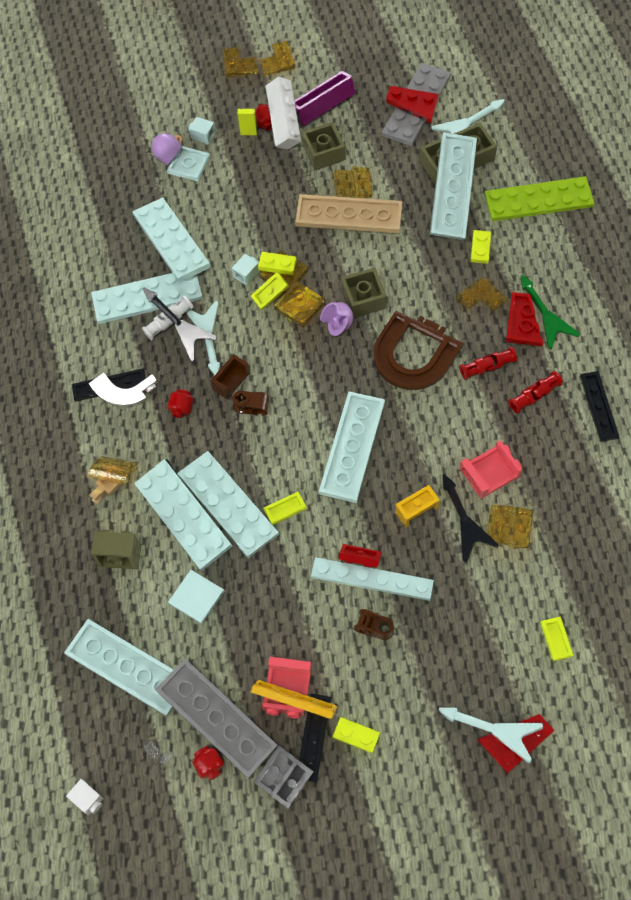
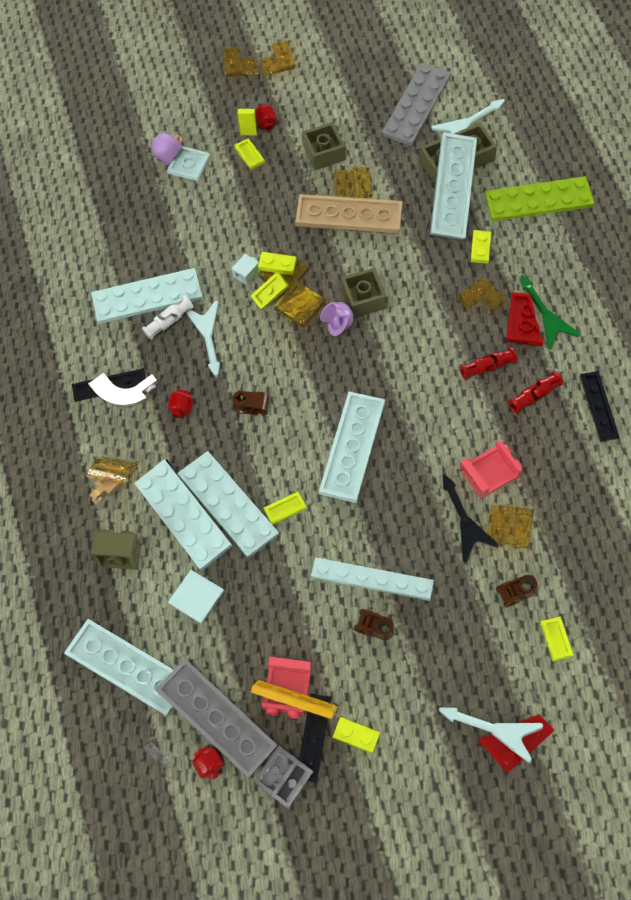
white brick [66,779,104,816] -> none
light aqua plate [132,198,211,283] -> none
piece [143,287,217,361] -> none
light aqua brick [188,117,216,145] -> none
reddish brown panel [210,354,250,399] -> none
white brick [266,77,301,150] -> none
magenta brick [294,70,356,126] -> none
red plate [338,544,382,568] -> none
reddish brown piece [374,311,464,390] -> none
red wing [386,86,439,123] -> none
yellow panel [395,485,440,528] -> none
none -> neon yellow tile [234,138,265,170]
none -> reddish brown piece [496,575,537,608]

